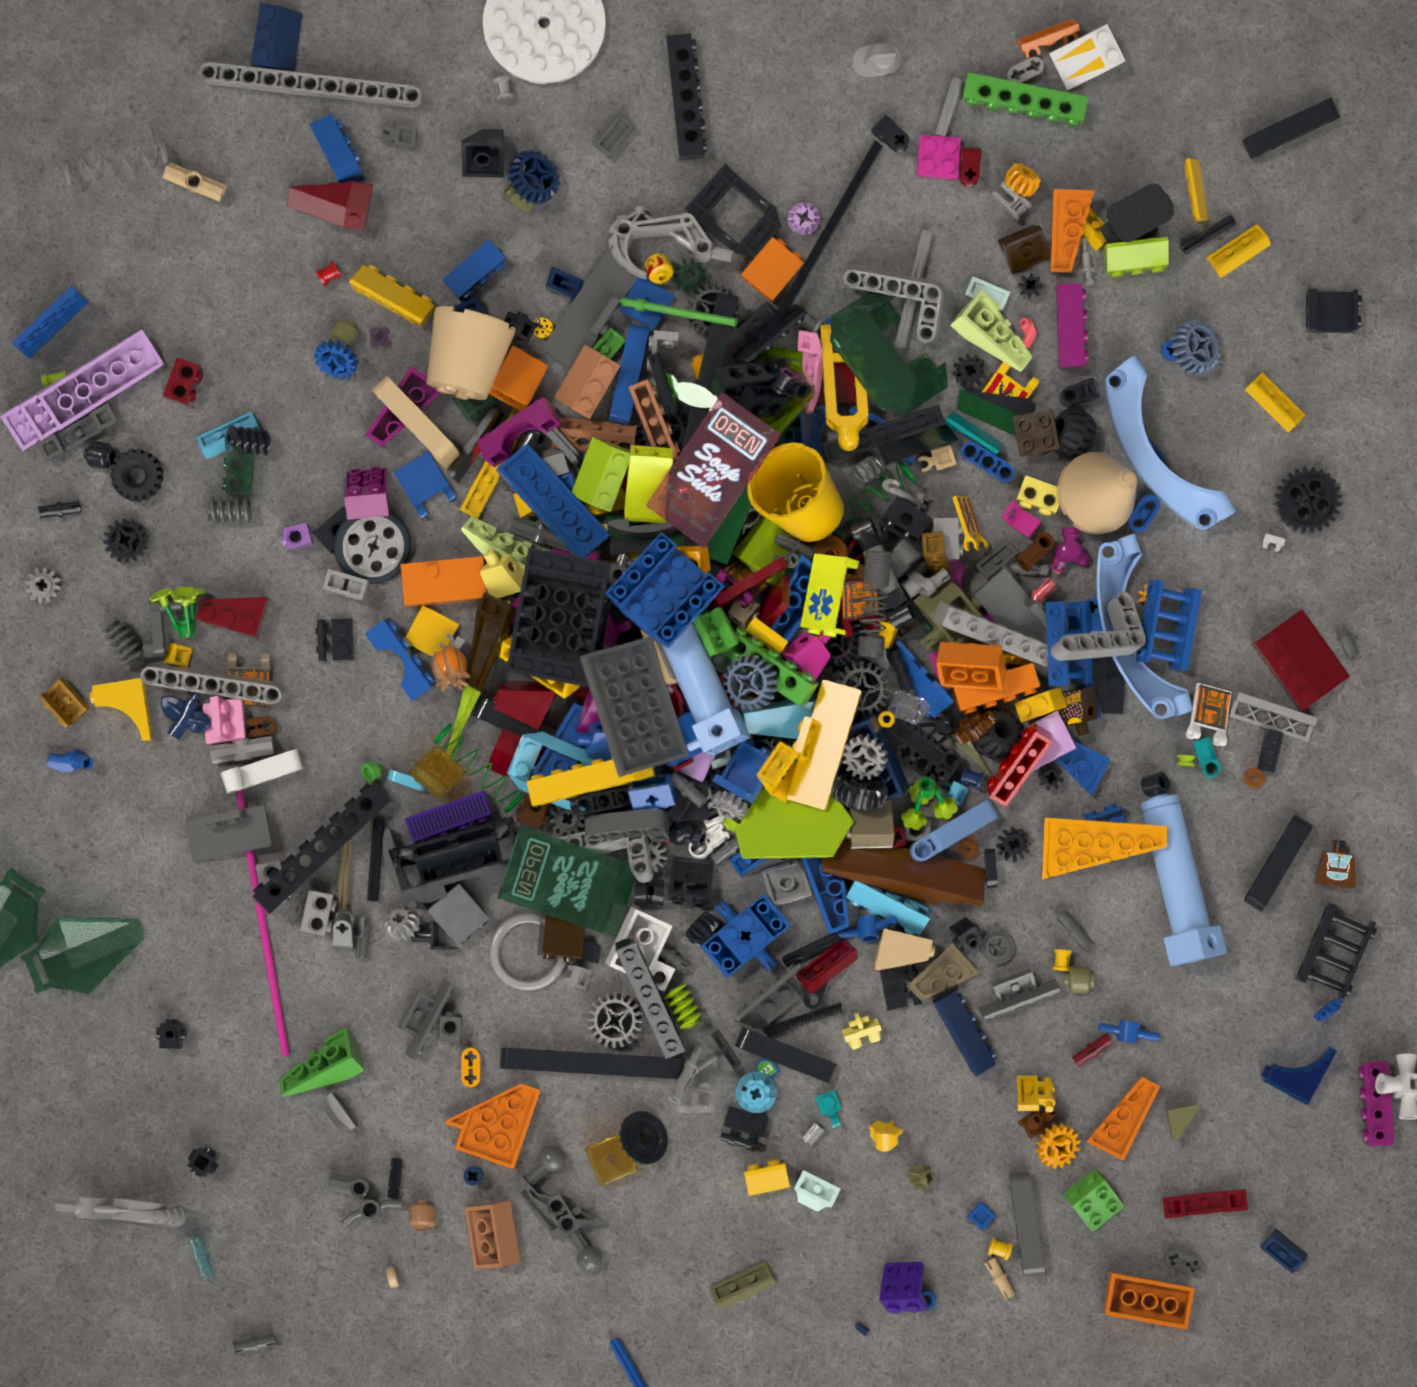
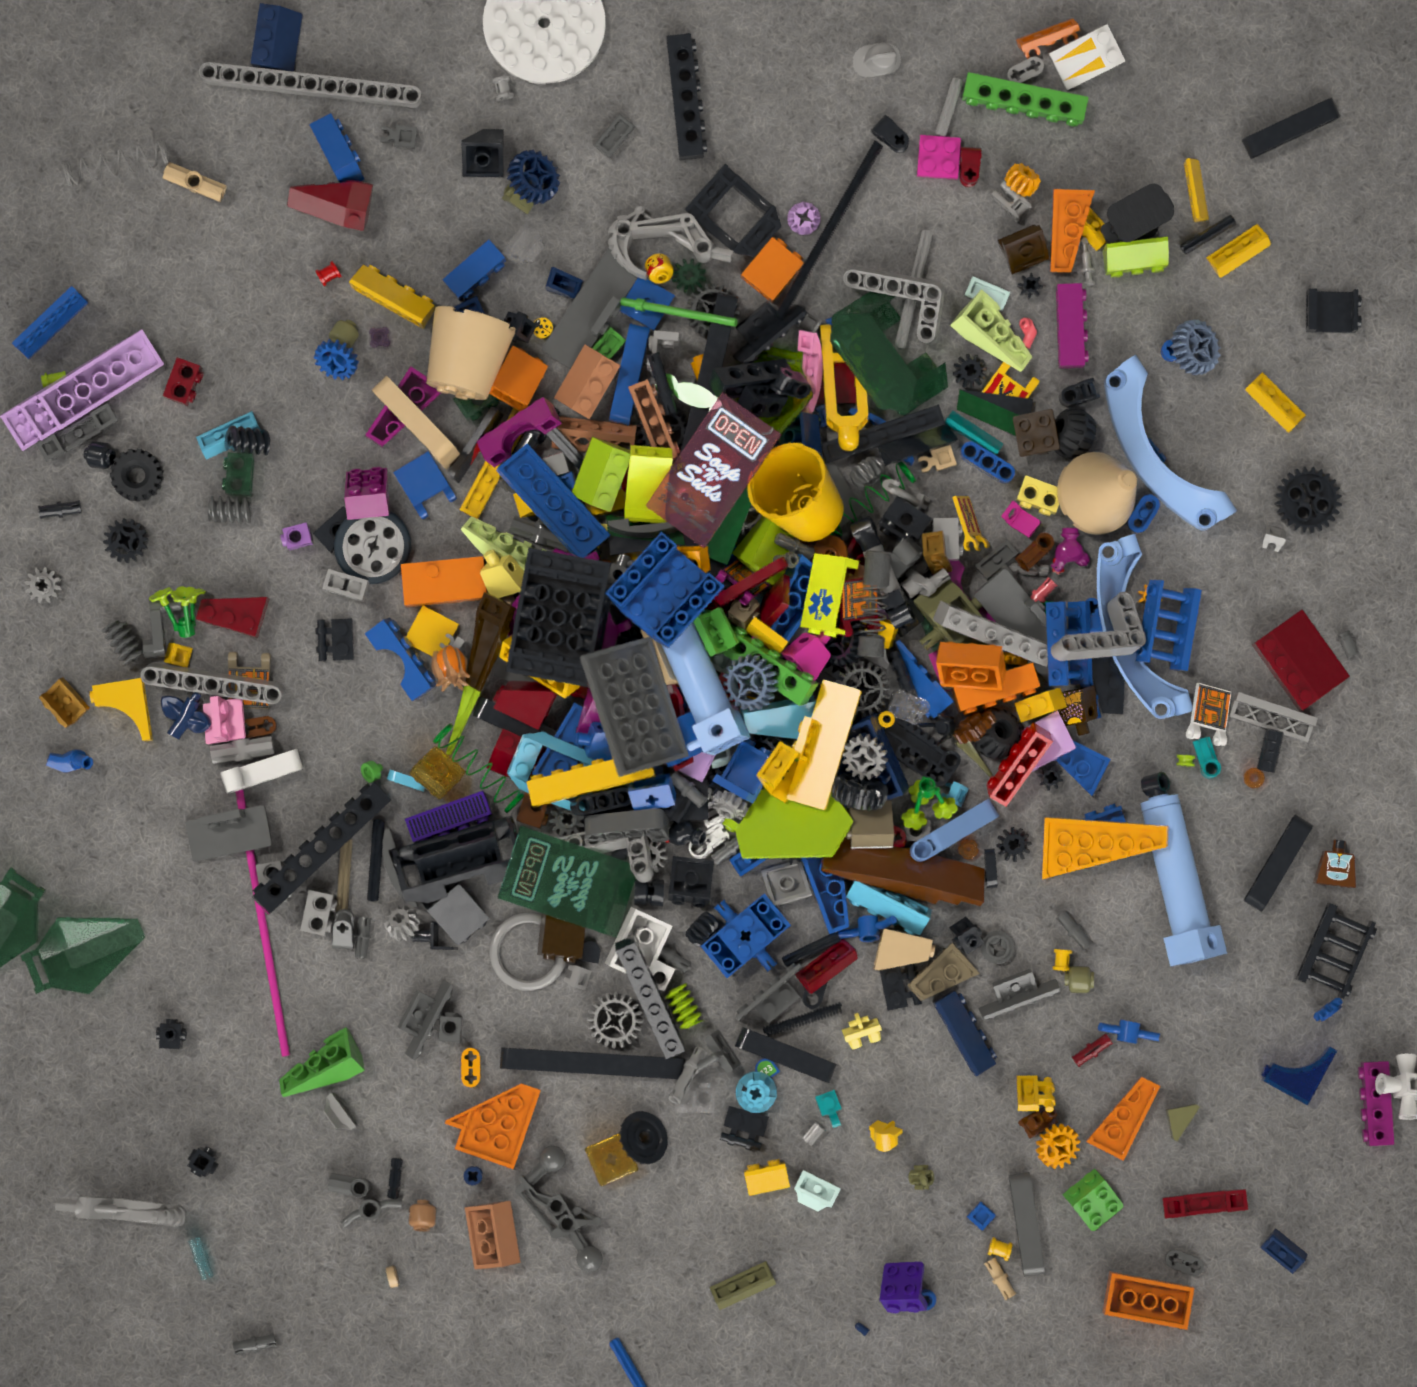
dark blue bush [959,767,984,790] -> none

